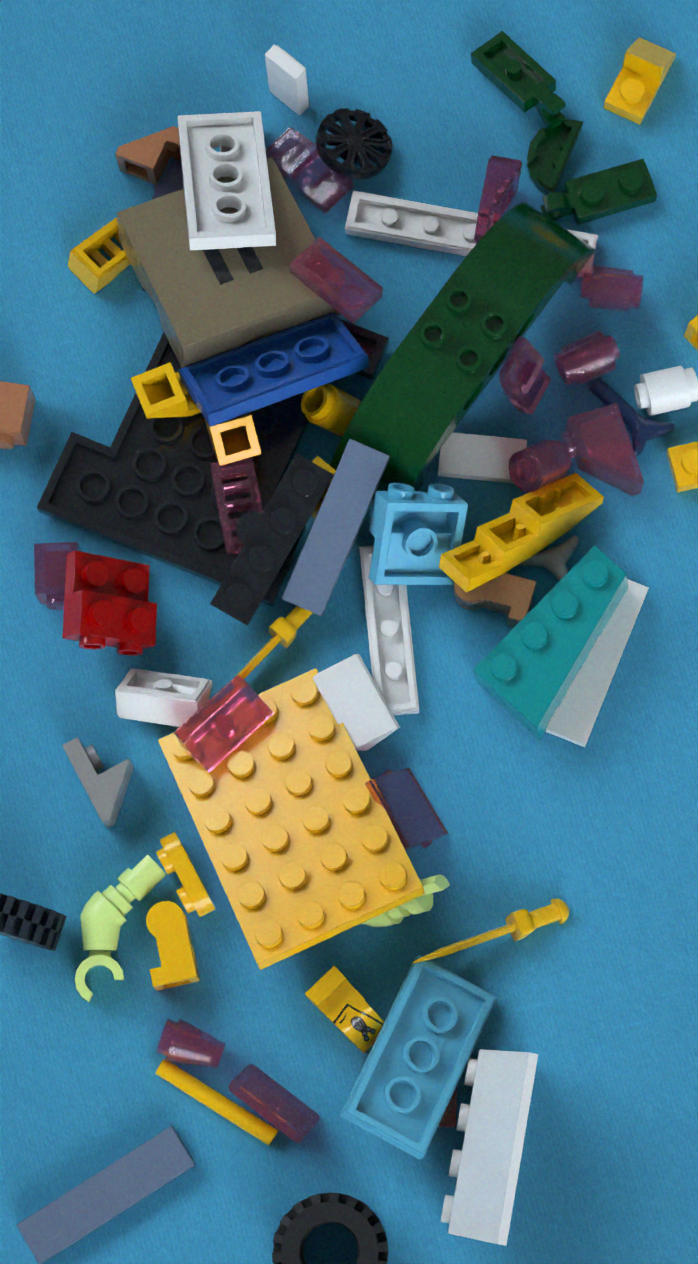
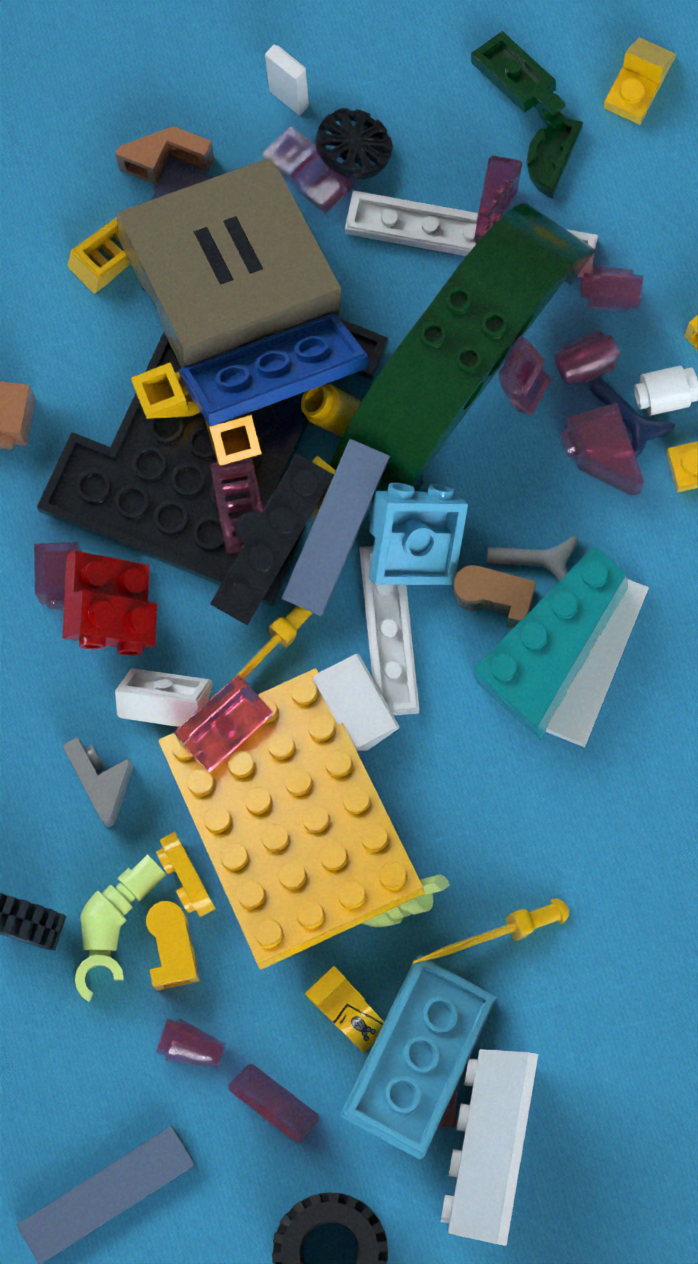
yellow bar [155,1059,279,1146] -> none
white hinge [178,111,276,251] -> none
clear pink plate [290,237,383,324] -> none
piece [365,768,448,851] -> none
white tile [438,432,527,484] -> none
yellow slope [439,473,604,593] -> none
clear pink brick [508,439,571,493] -> none
dark green plate [540,158,657,225] -> none

